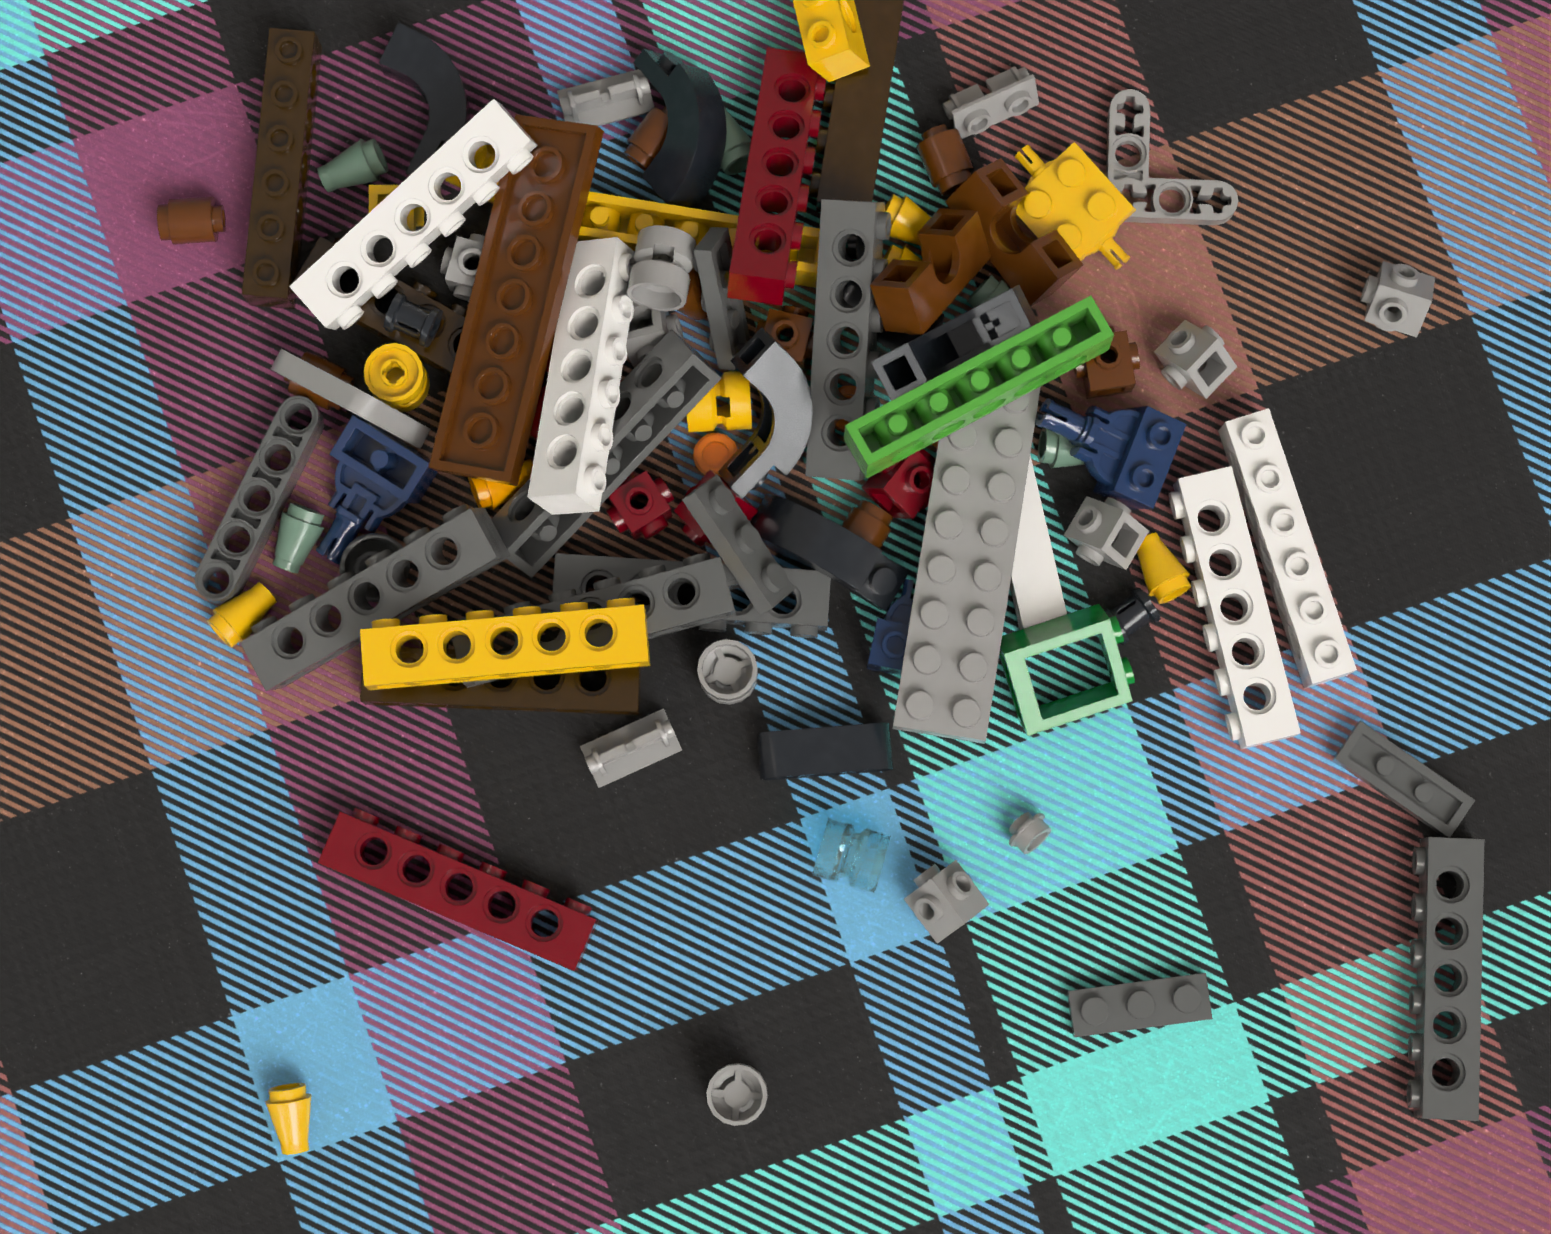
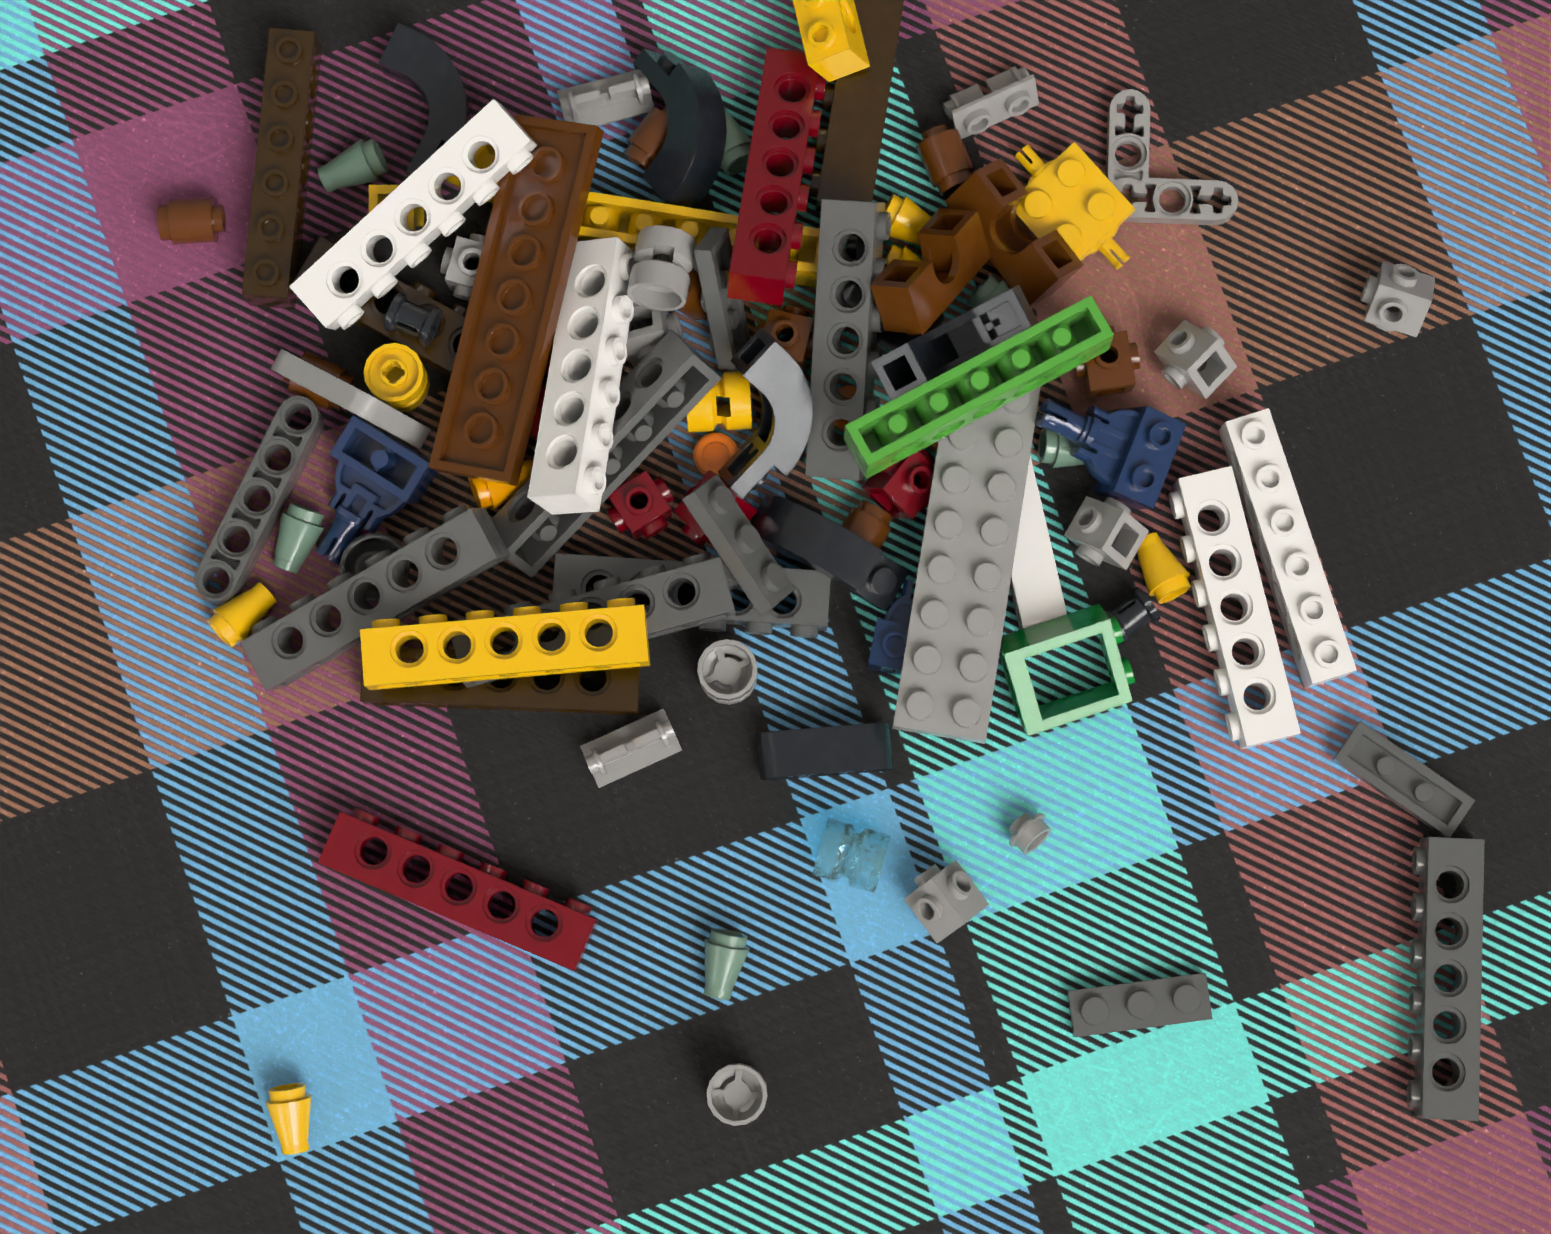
none -> sand green cone [703,929,750,1000]

